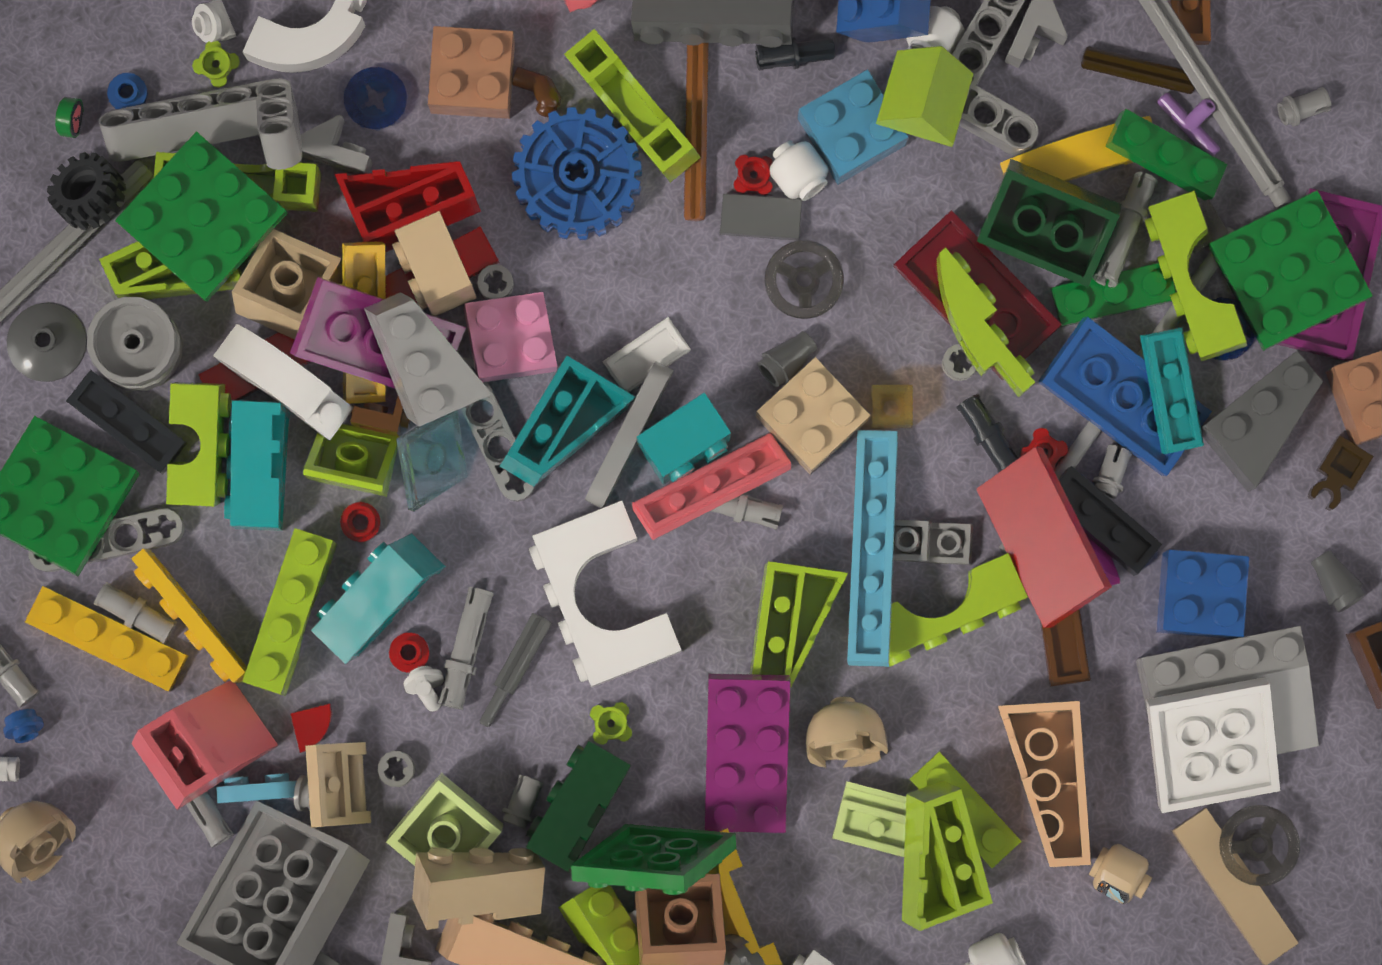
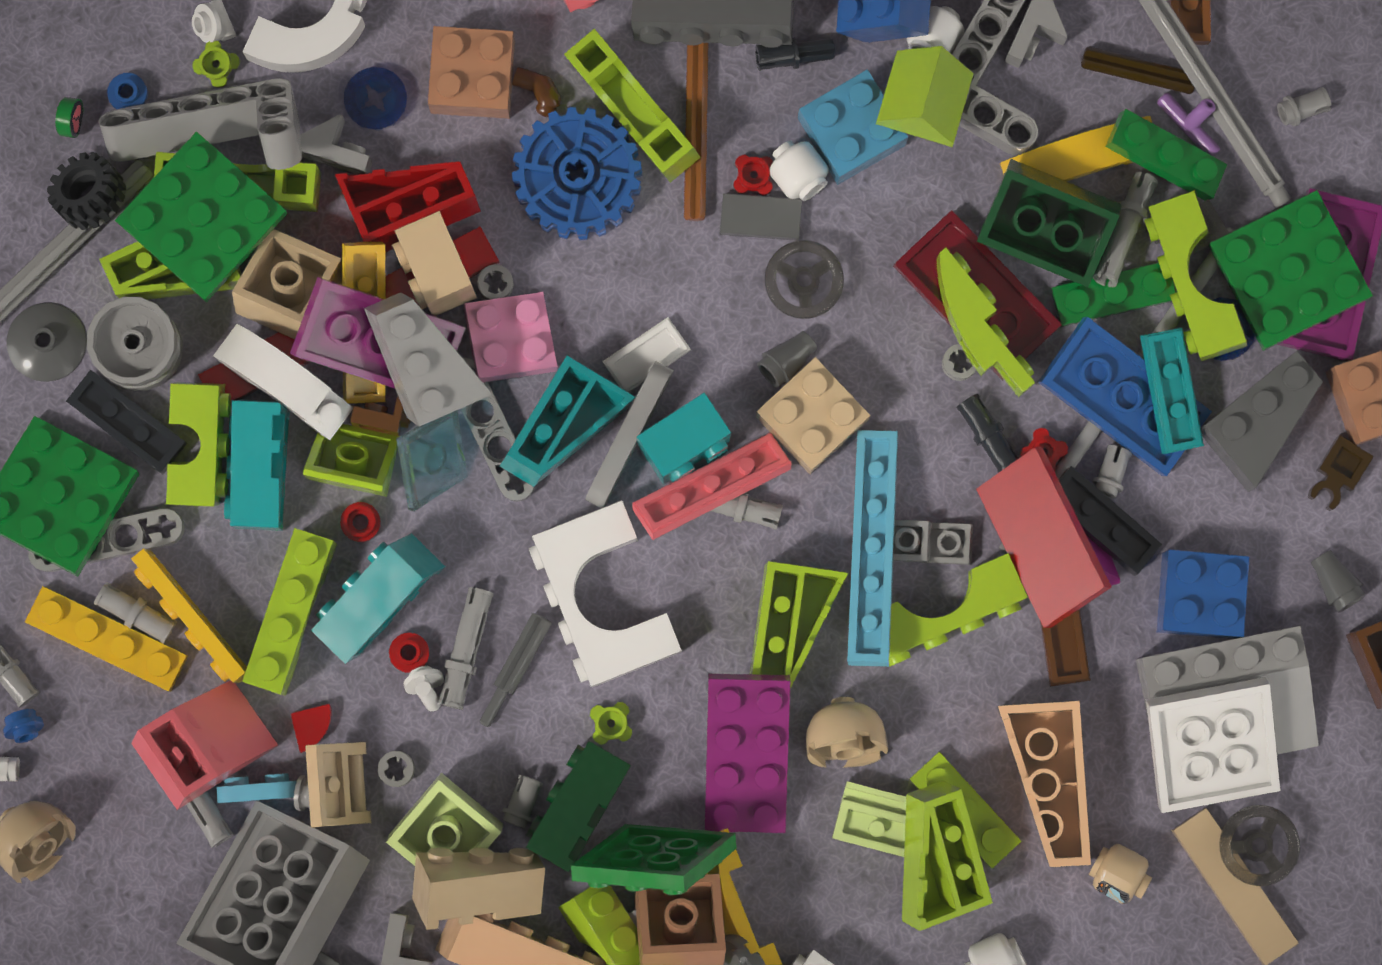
clear yellow plate [871,385,913,428] -> none

